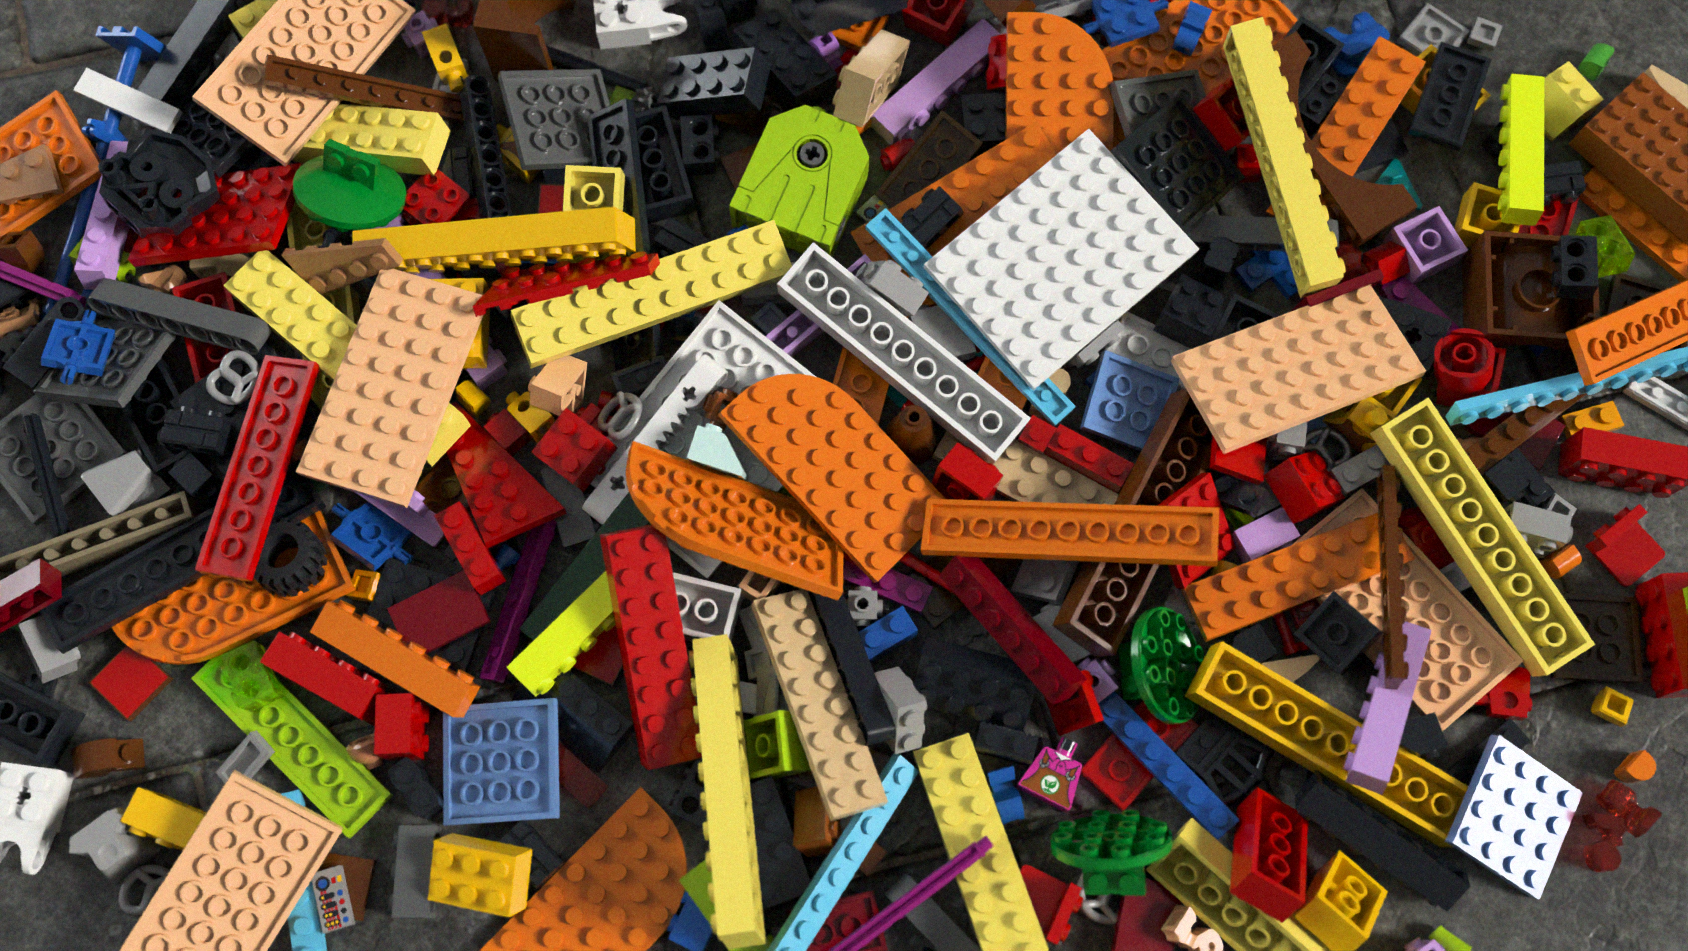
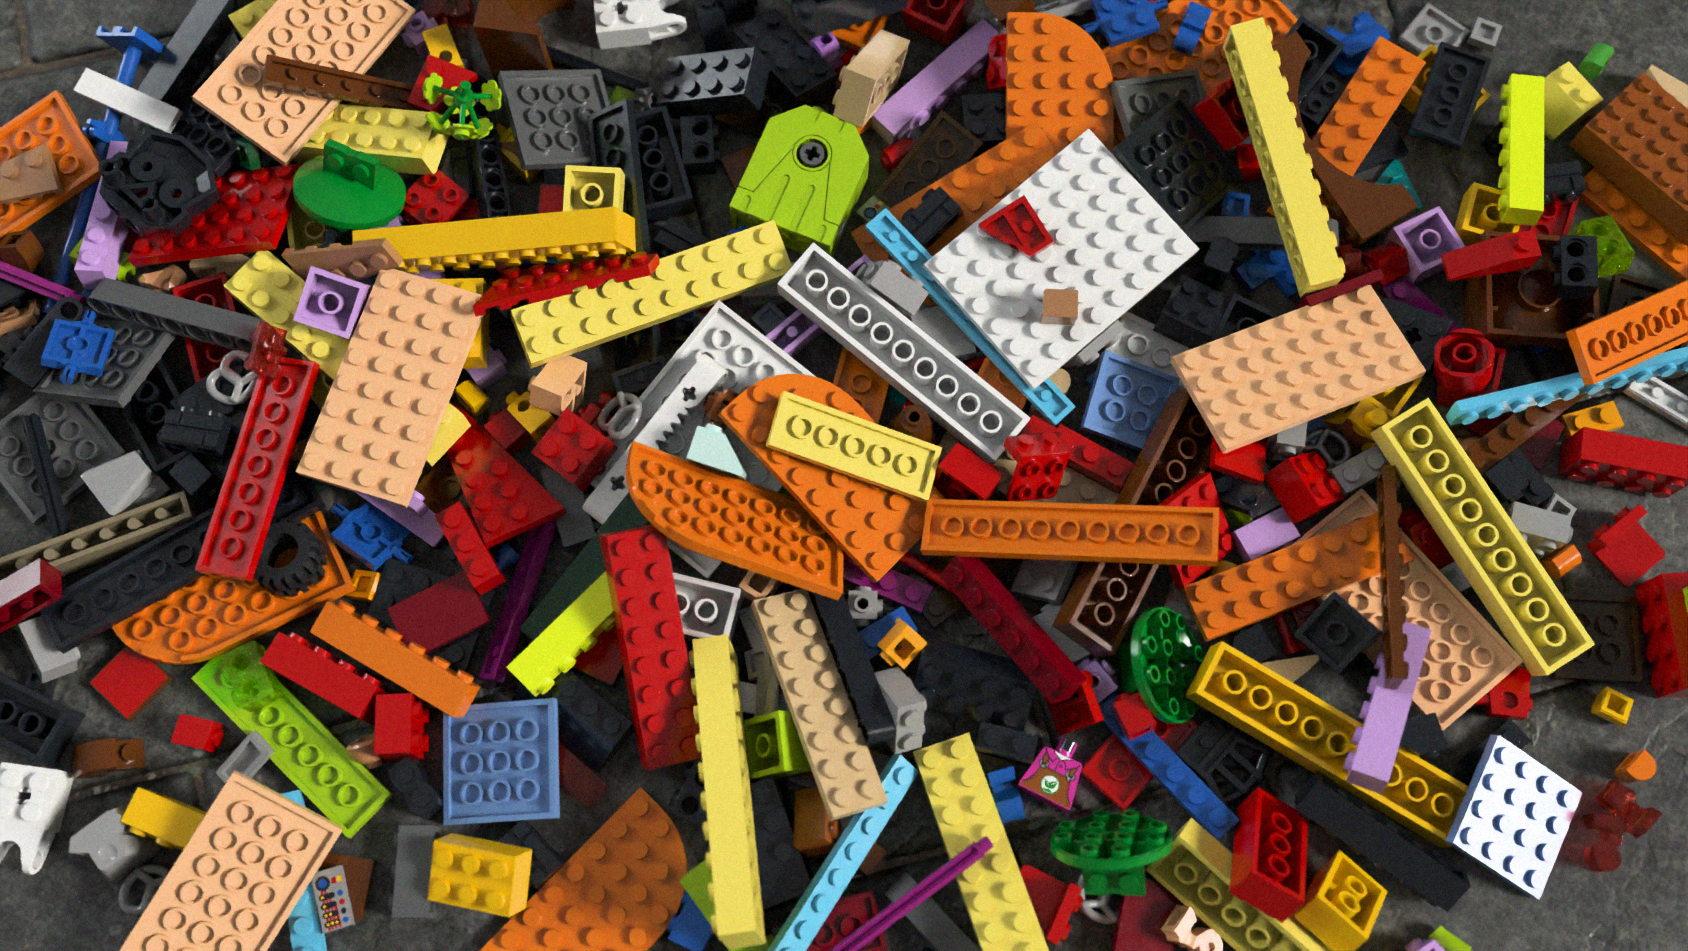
none -> red brick [171,714,224,753]
none -> dark green plate [236,137,262,170]
none -> clear red hips [243,321,288,379]
none -> lavender slope [293,266,372,339]
none -> red wing [407,54,478,112]
none -> lime plant [422,72,502,140]
none -> light yellow plate [765,391,942,502]
none -> light orange brick [877,618,927,669]
none -> red wing [978,195,1054,258]
none -> red bracket [1004,432,1071,502]
none -> medium nougat panel [1040,289,1078,325]
none -> red brick [1112,691,1156,742]
none -> blue plate [1219,192,1251,217]
none -> red slope [1441,230,1542,281]

